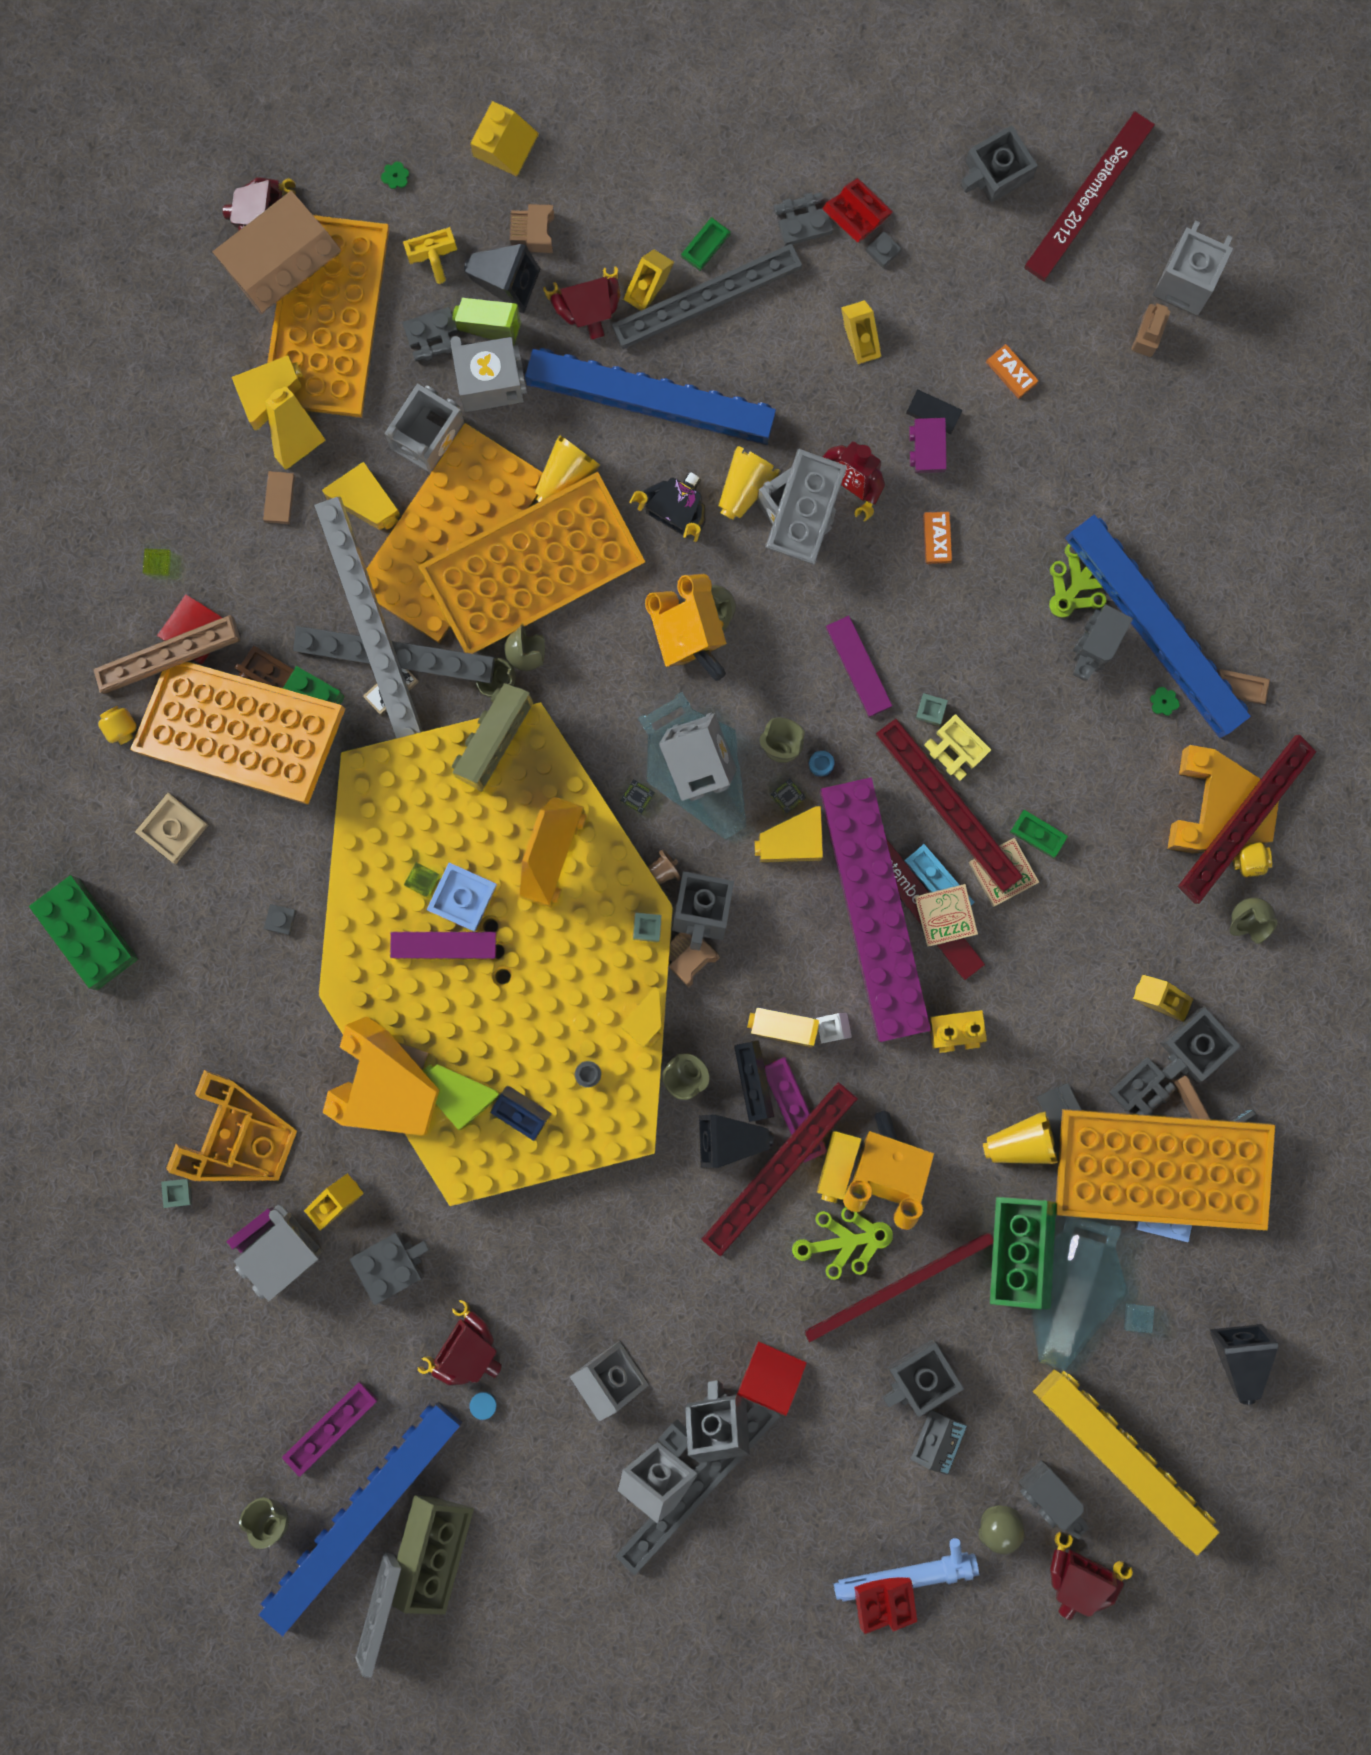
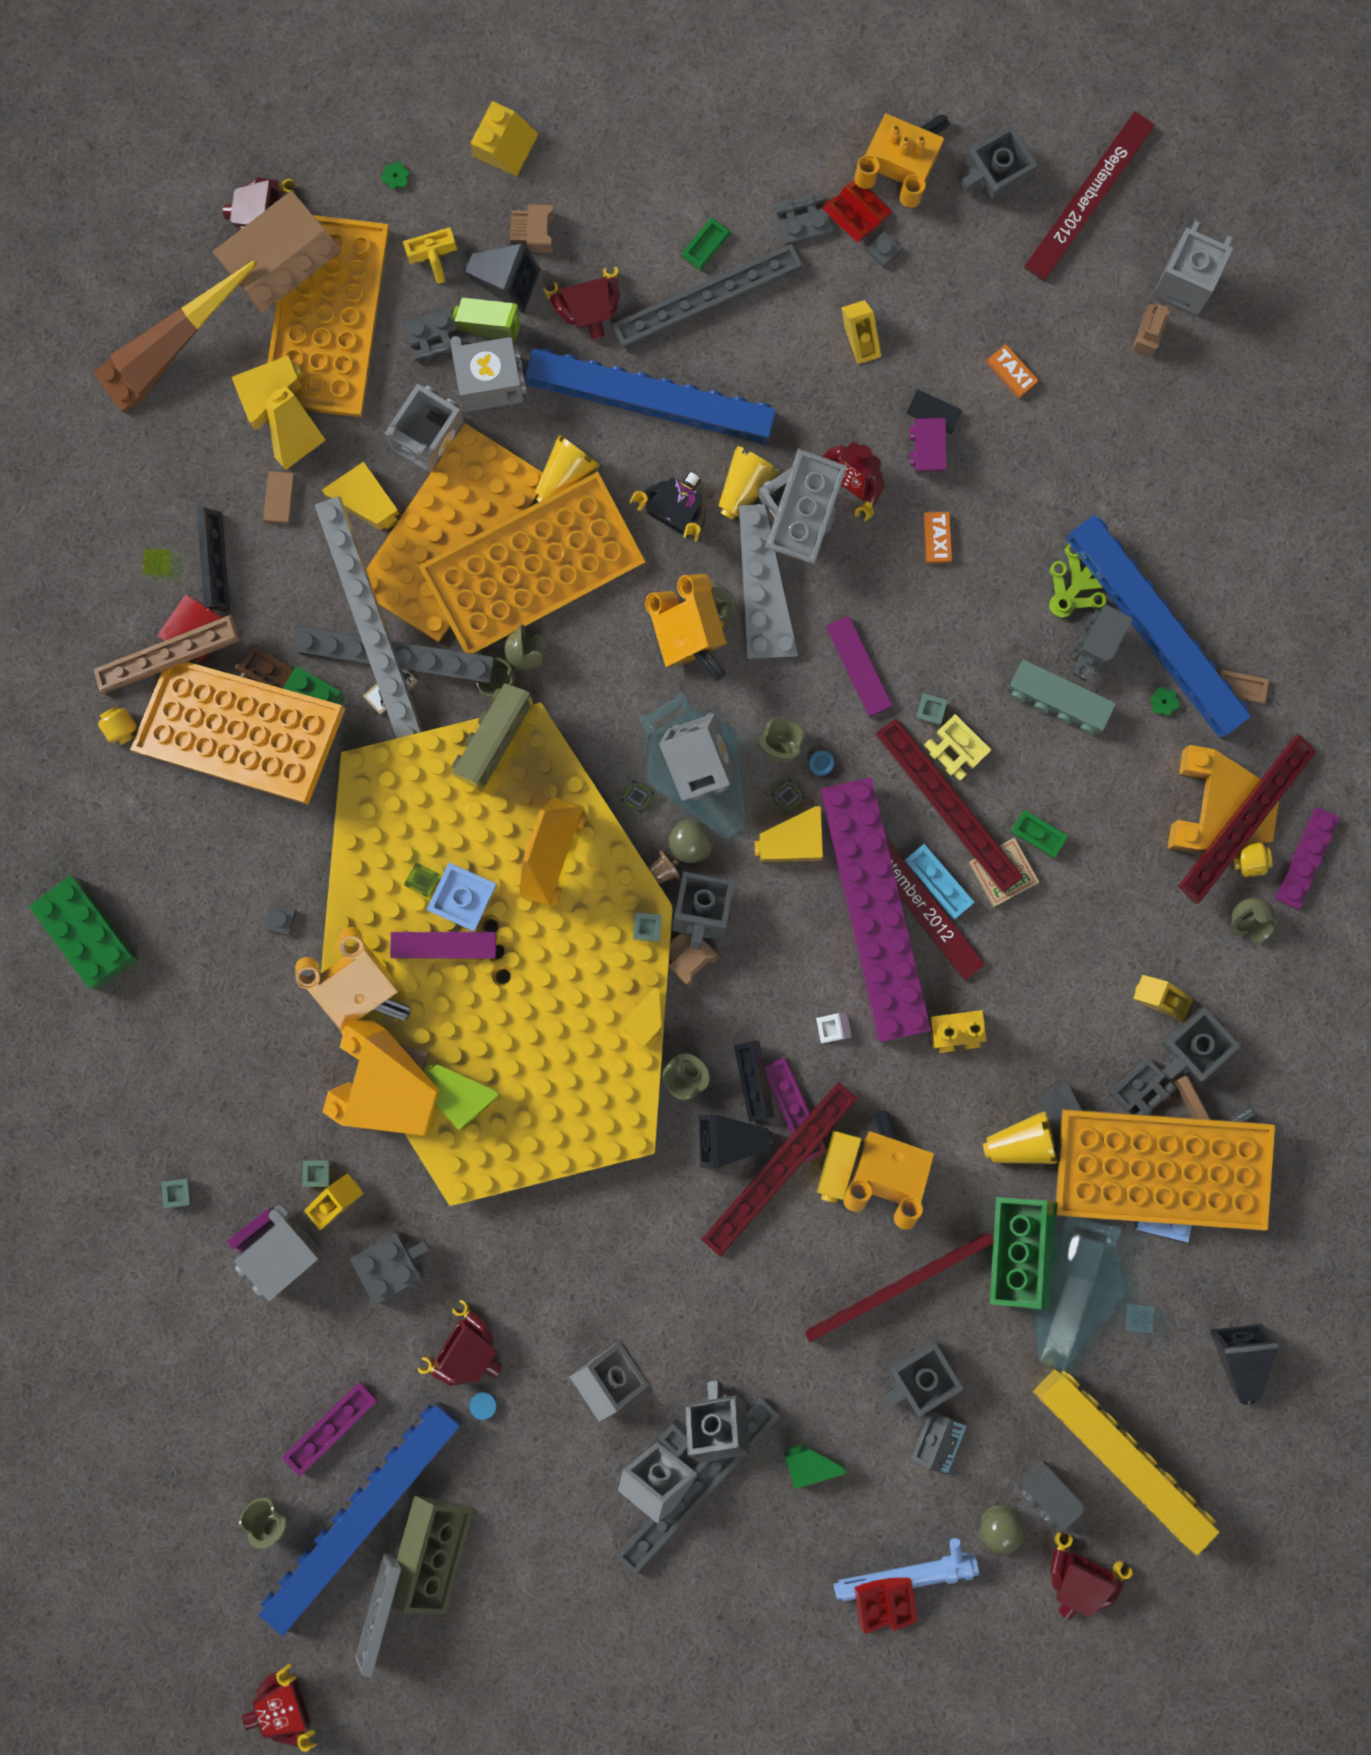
tan tile [135,793,209,865] -> none
light orange wedge [166,1070,297,1181] -> none
dark blue slope [490,1086,551,1141] -> none
dark grey plate [575,1061,601,1088] -> none
yellow slope [623,249,674,311] -> none
red slope [737,1341,807,1416] -> none
slope [747,1008,820,1048] -> none
lime plant [792,1207,893,1280] -> none
tan tile [915,884,978,947] -> none
none -> dark orange plate [93,261,257,413]
none -> black plate [197,507,230,612]
none -> torso [242,1664,317,1752]
none -> light orange piece [295,927,411,1031]
none -> sand green plate [302,1160,331,1187]
none -> olive helmet [668,819,712,864]
none -> light grey wing [739,504,797,659]
none -> green slope [784,1444,846,1489]
none -> light orange piece [854,113,950,208]
none -> sand green brick [1007,659,1116,735]
none -> magenta plate [1274,807,1340,910]

